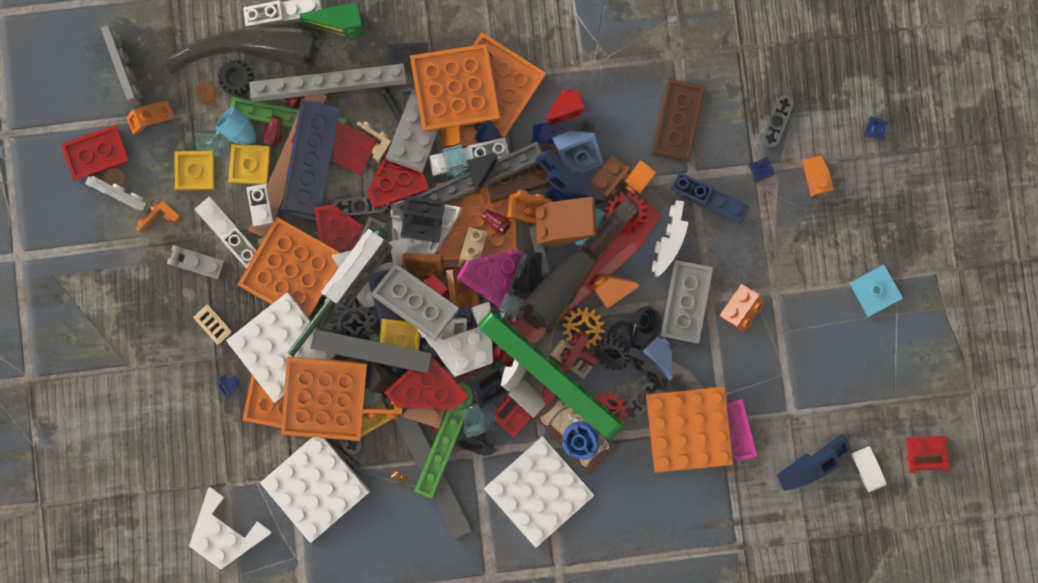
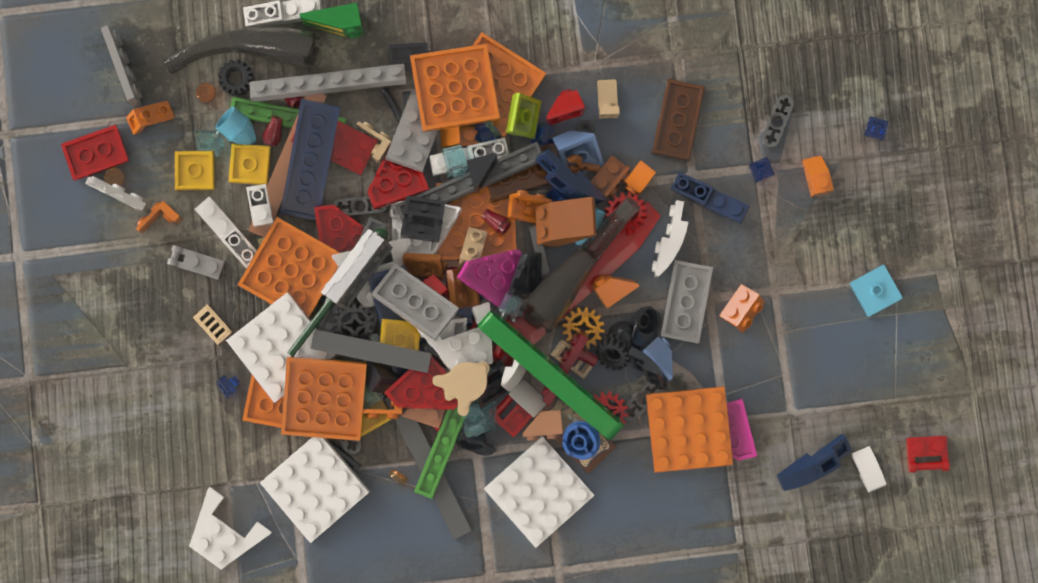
none -> tan tile [433,361,490,416]
none -> lime slope [505,93,542,139]
none -> nougat slope [523,410,563,441]
none -> dark orange bar [566,155,600,174]
none -> tan bracket [597,79,620,119]

